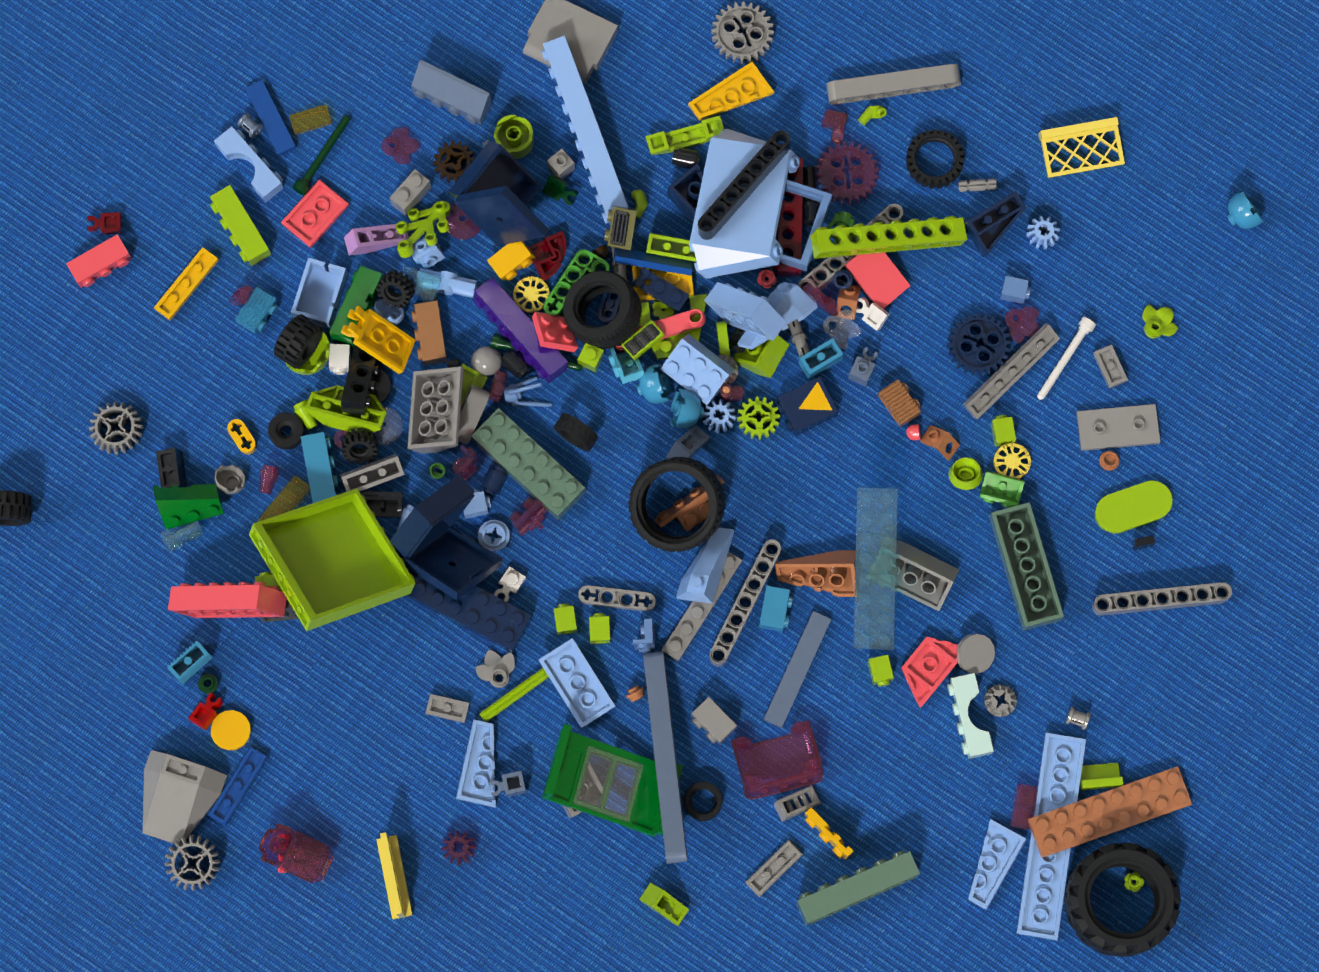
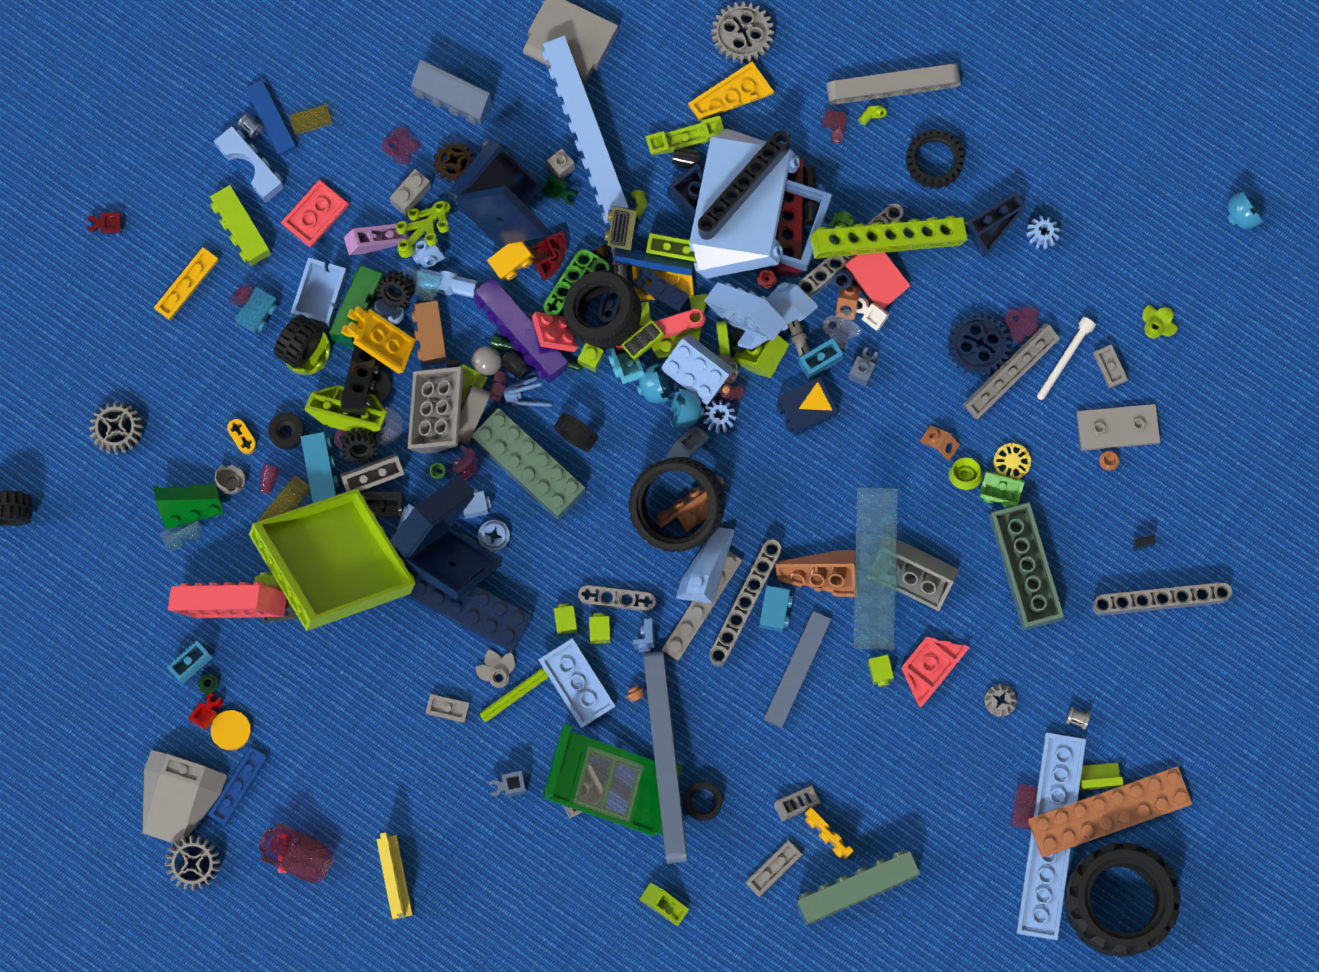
coral brick [66,234,132,288] -> none
black hinge [156,448,187,488] -> none
dark green piece [292,115,350,196] -> none
lime cone [293,400,318,430] -> none
white brick [329,344,352,375] -> none
clear pink gear [441,830,476,866] -> none
clear pink dish [446,204,481,240] -> none
light blue wing [456,720,496,808] -> none
dark blue brick [481,465,508,496] -> none
lime brick [494,115,534,159] -> none
white plate [494,566,526,602] -> none
clear pink hips [510,498,547,536] -> none
light yellow wheel [513,276,550,313] -> none
lime plant [652,302,674,320] -> none
light grey brick [691,697,737,745] -> none
clear pink windscreen [731,720,823,799] -> none
lime gear [737,396,780,440] -> none
clear pink slope [803,283,838,316] -> none
clear pink gear [815,141,879,204] -> none
medium nougat brick [878,379,921,427] -> none
coral hinge [906,424,921,440] -> none
light aqua arch [947,673,994,759] -> none
light grey tile [956,633,995,674] -> none
light grey axle [958,178,997,192] -> none
light blue wing [968,819,1026,910] -> none
lime brick [991,415,1016,447] -> none
medium blue brick [1000,276,1031,304] -> none
light yellow fence [1038,117,1125,178] -> none
lime tile [1095,481,1172,534] -> none
lime plate [1124,872,1144,892] -> none

